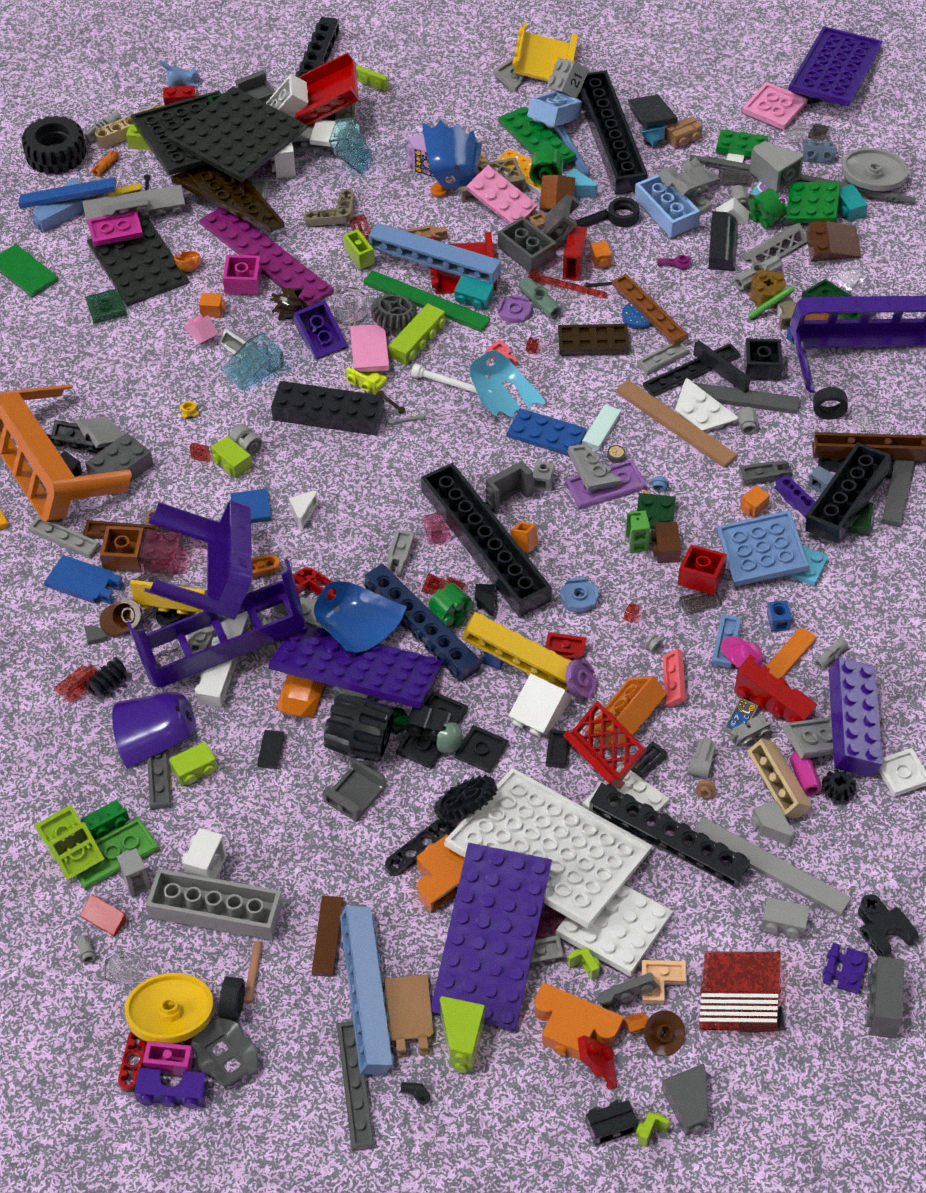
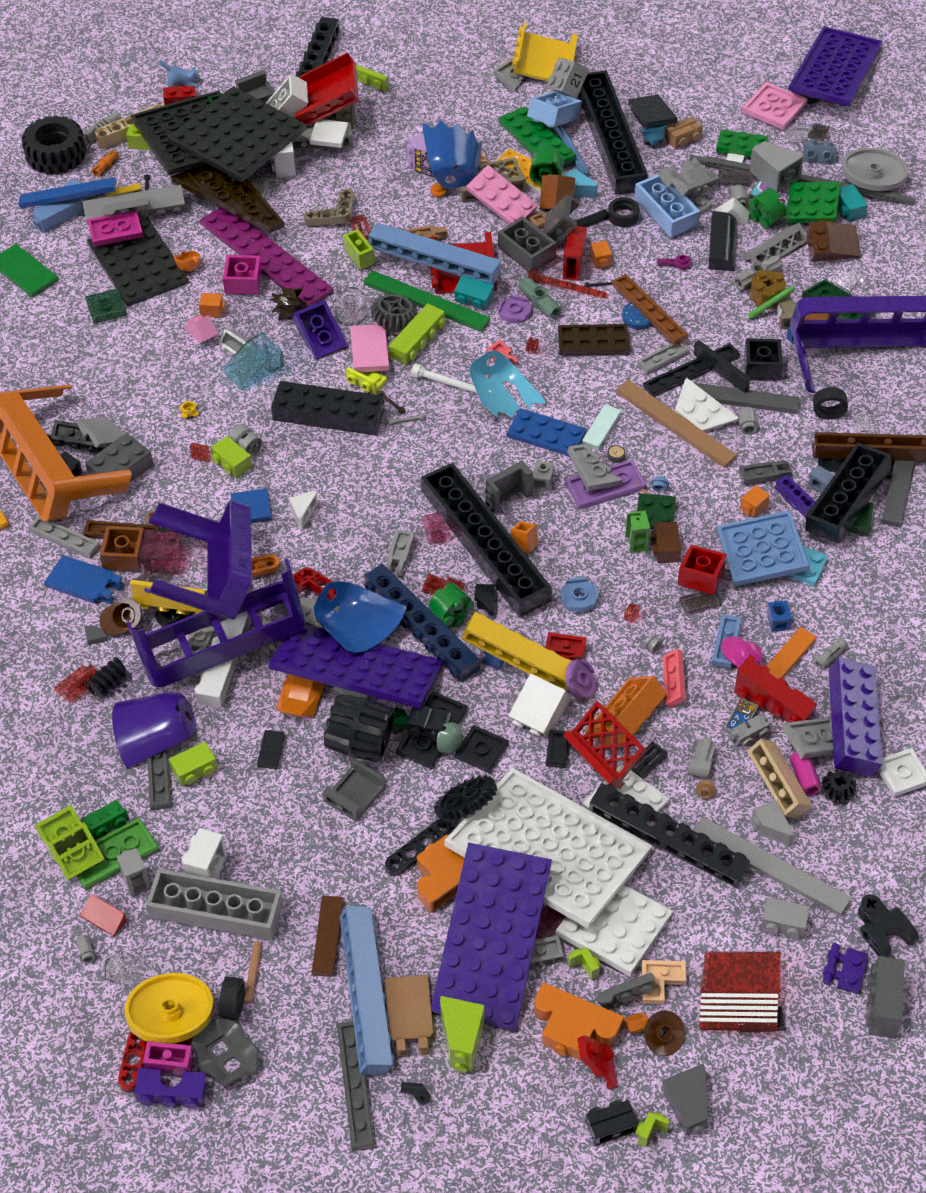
clear light blue slope [329,117,372,176] -> none

